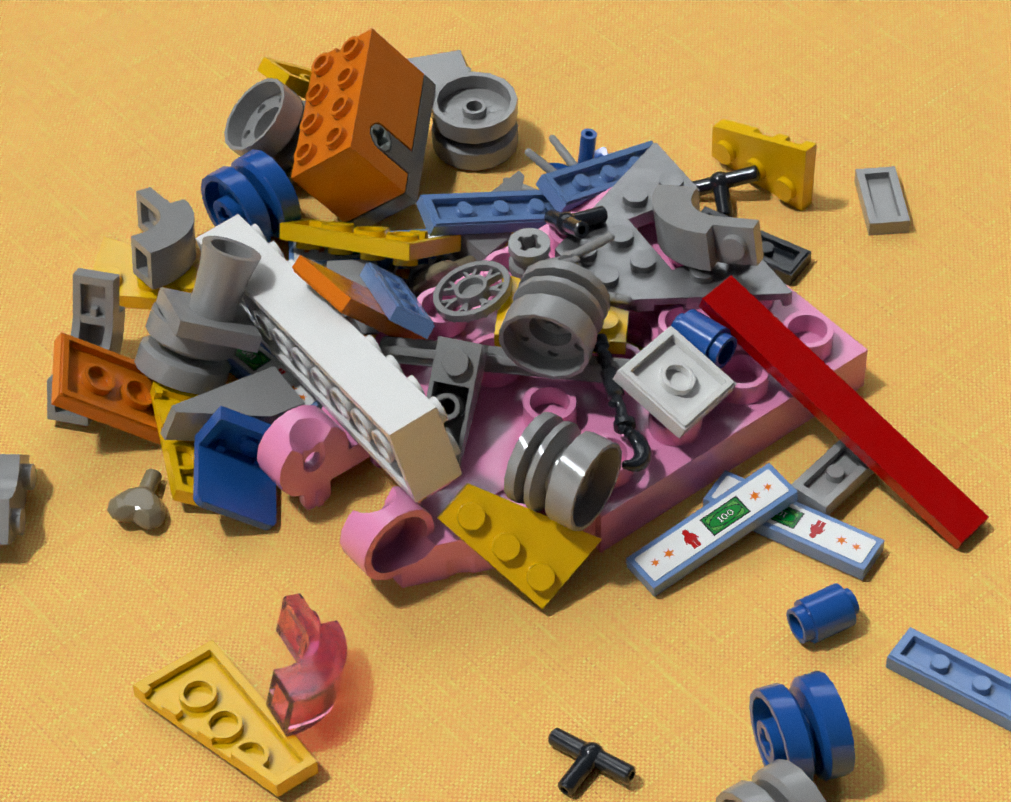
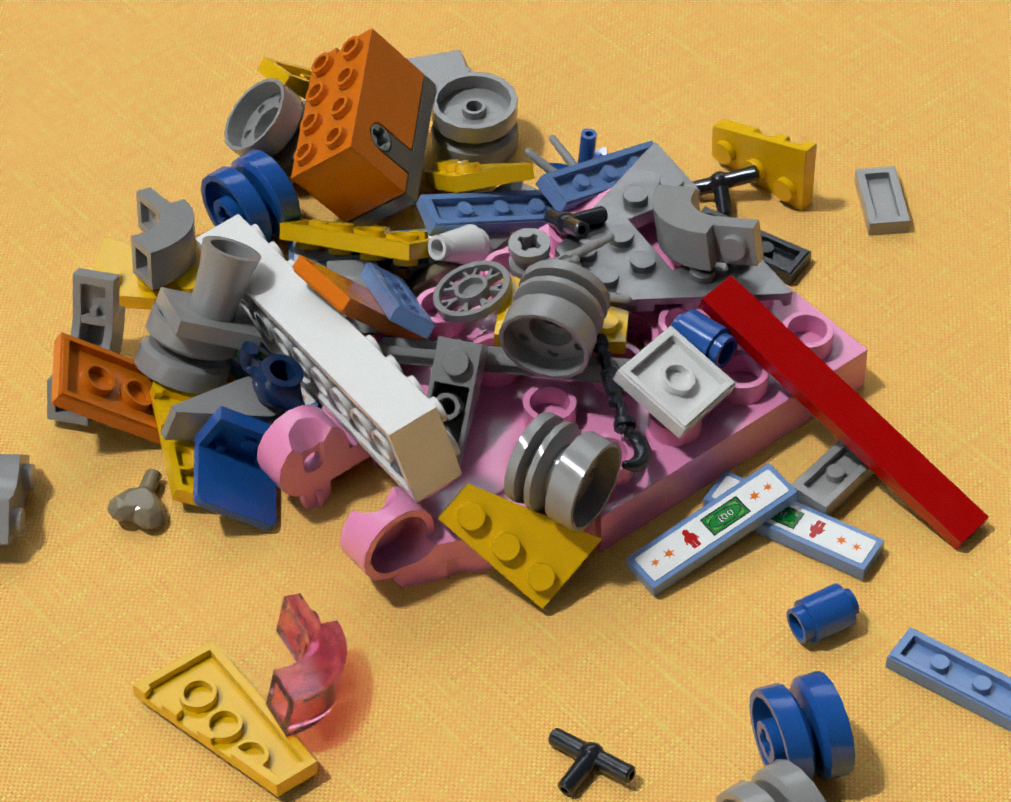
none -> dark blue piece [239,341,305,411]
none -> yellow wing [425,159,535,193]
none -> white cone [428,224,490,265]

